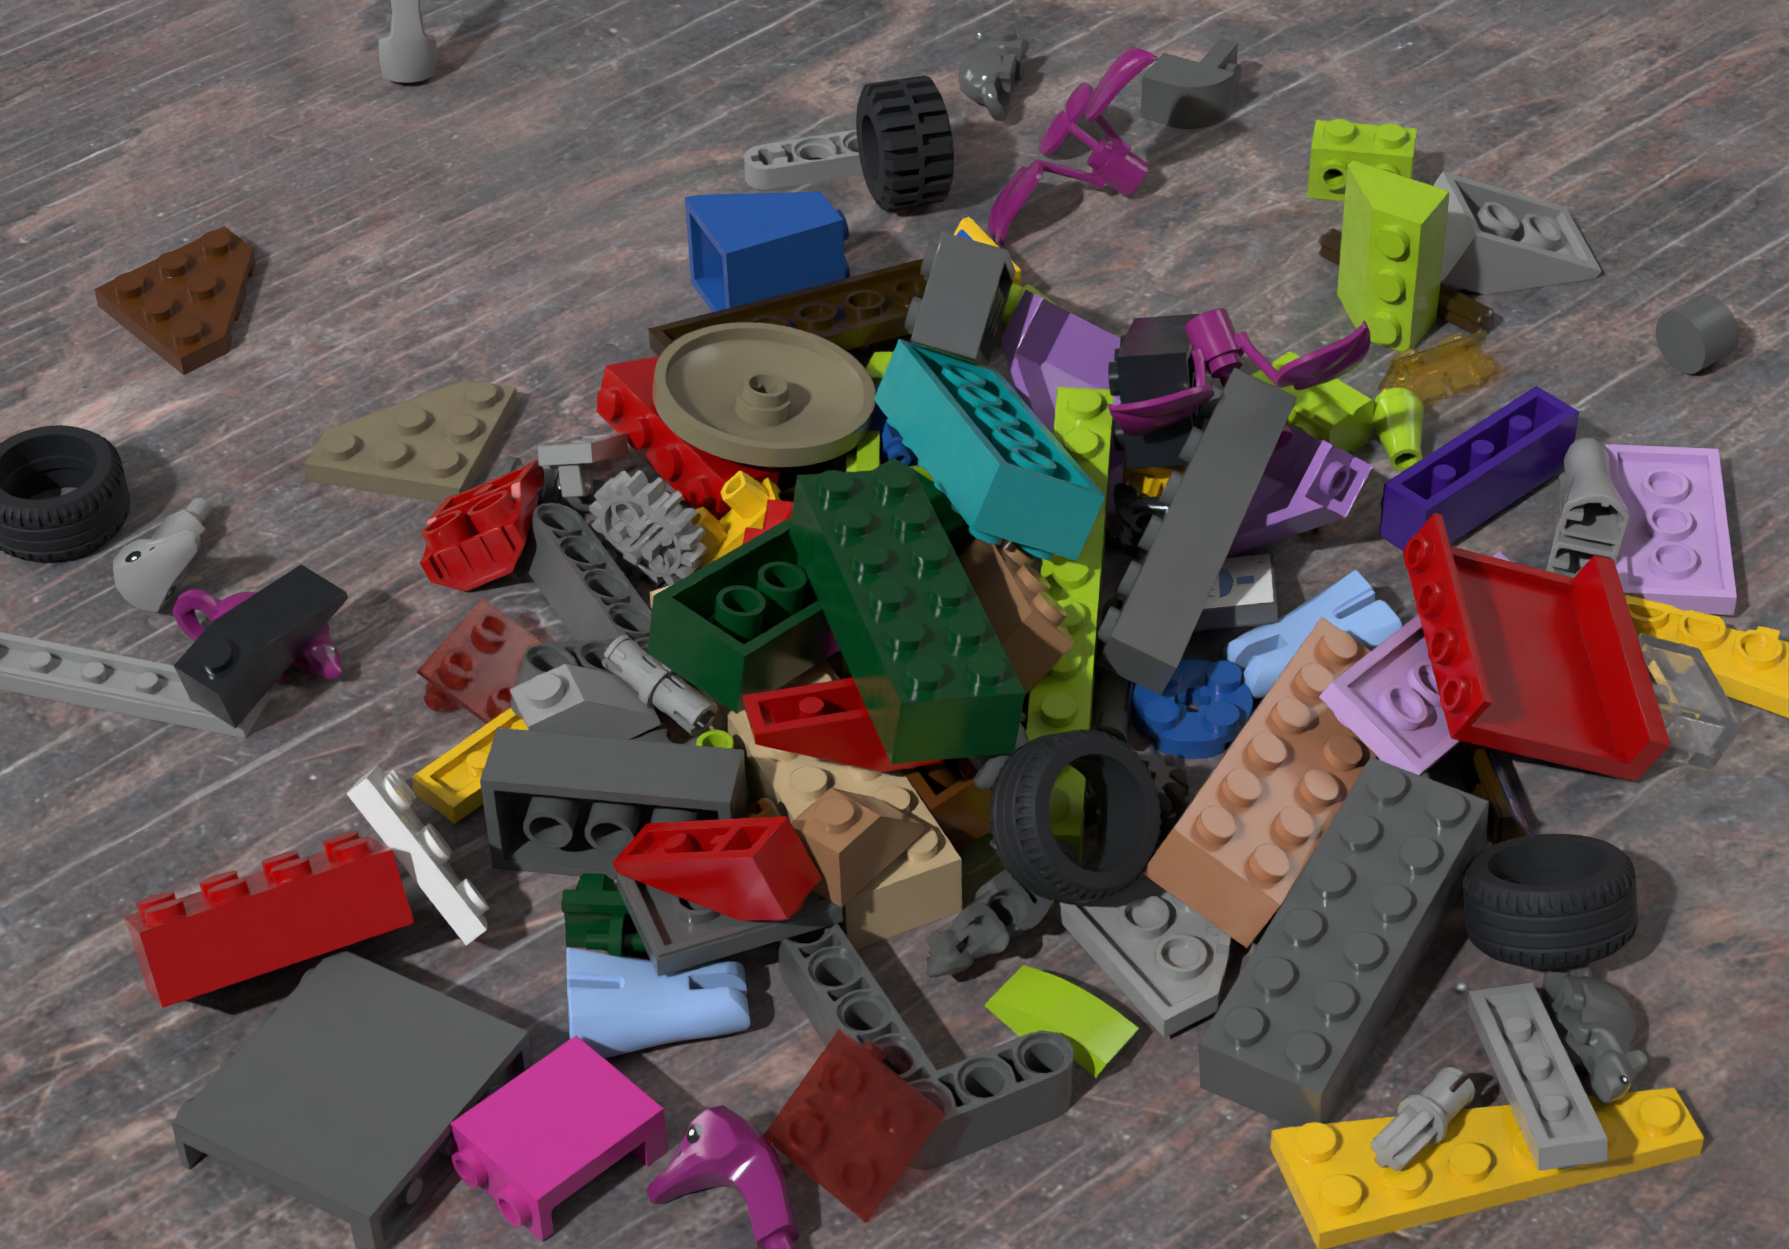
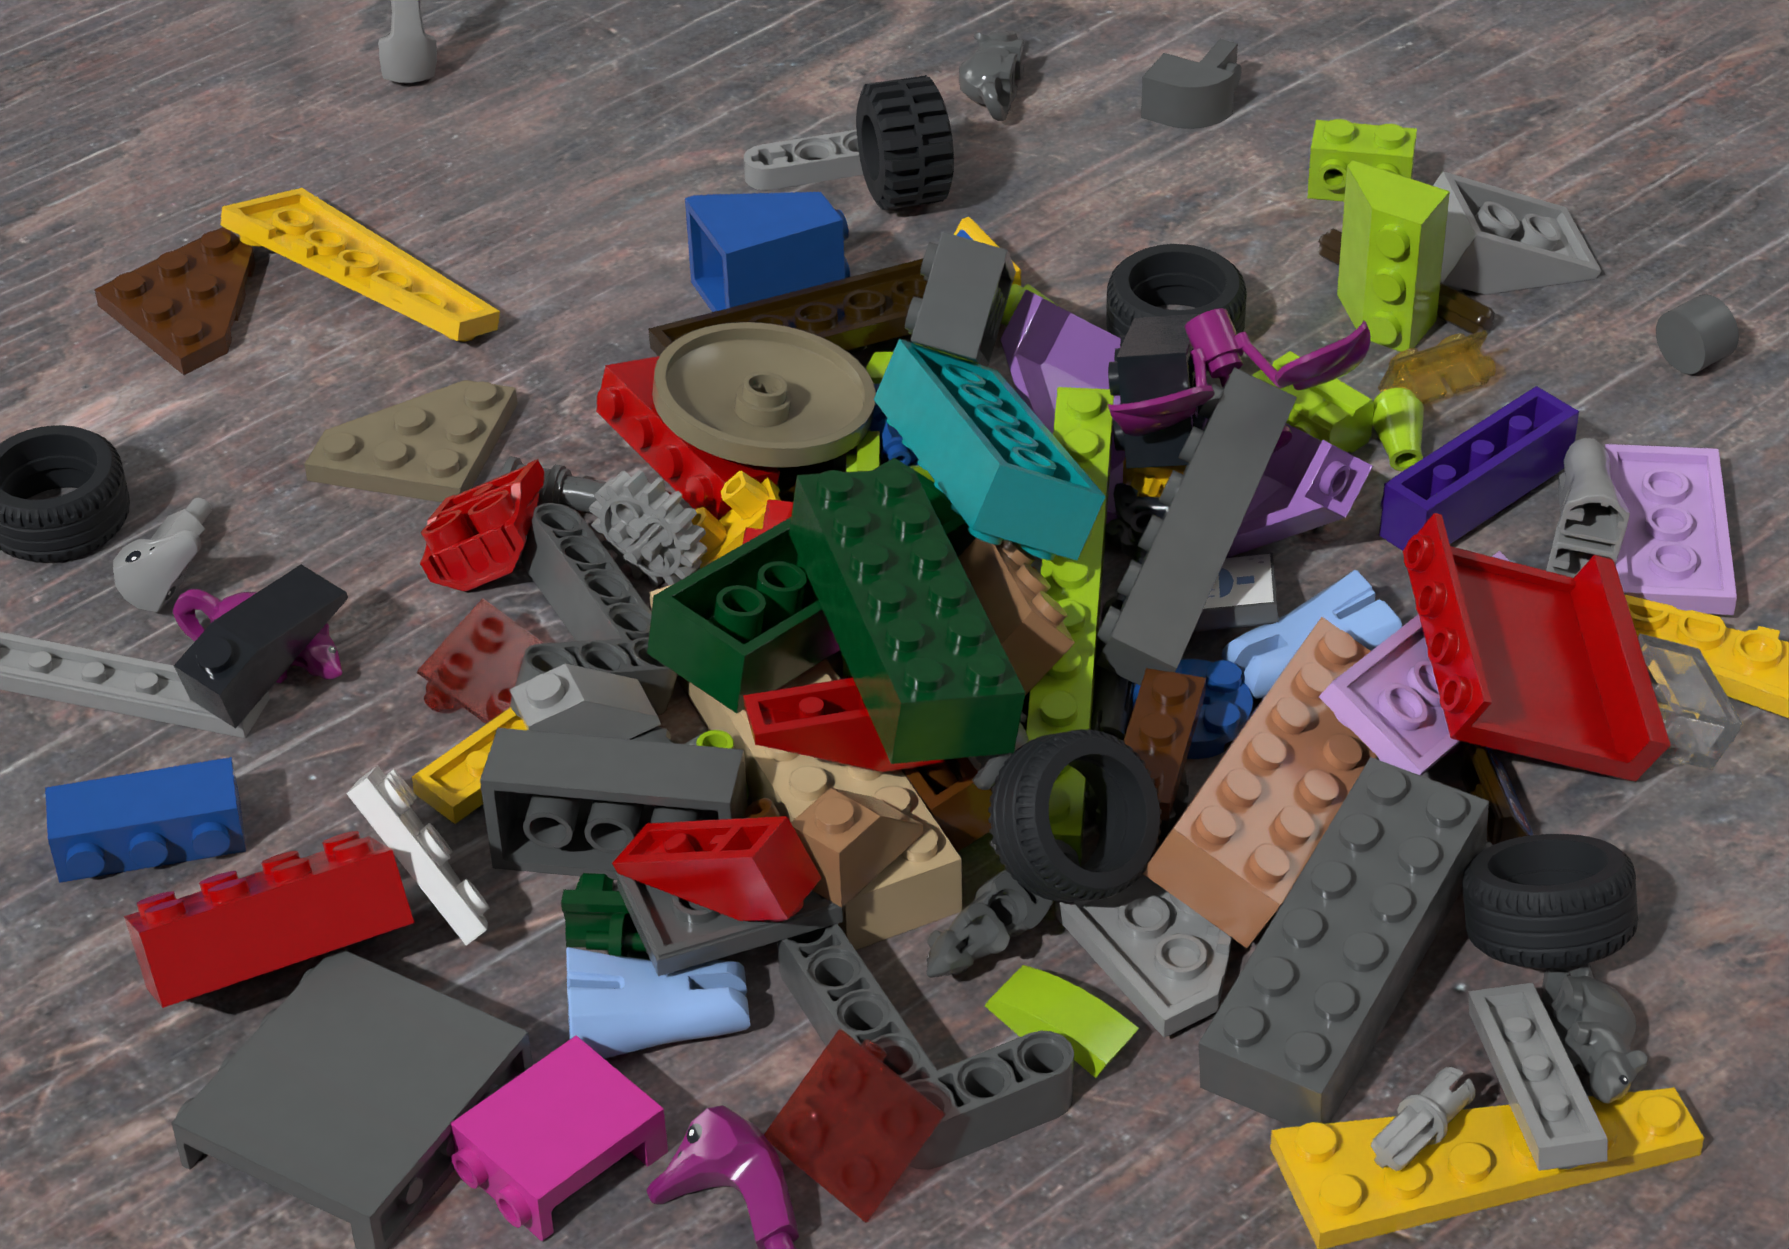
light grey hinge [537,433,629,498] -> none
light grey pin [602,635,718,736] -> none
magenta plant [988,47,1158,248] -> none
none -> blue brick [45,757,246,883]
none -> yellow wing [221,188,500,341]
none -> black tyre [1106,244,1247,339]
none -> reddish brown plate [1124,668,1206,821]

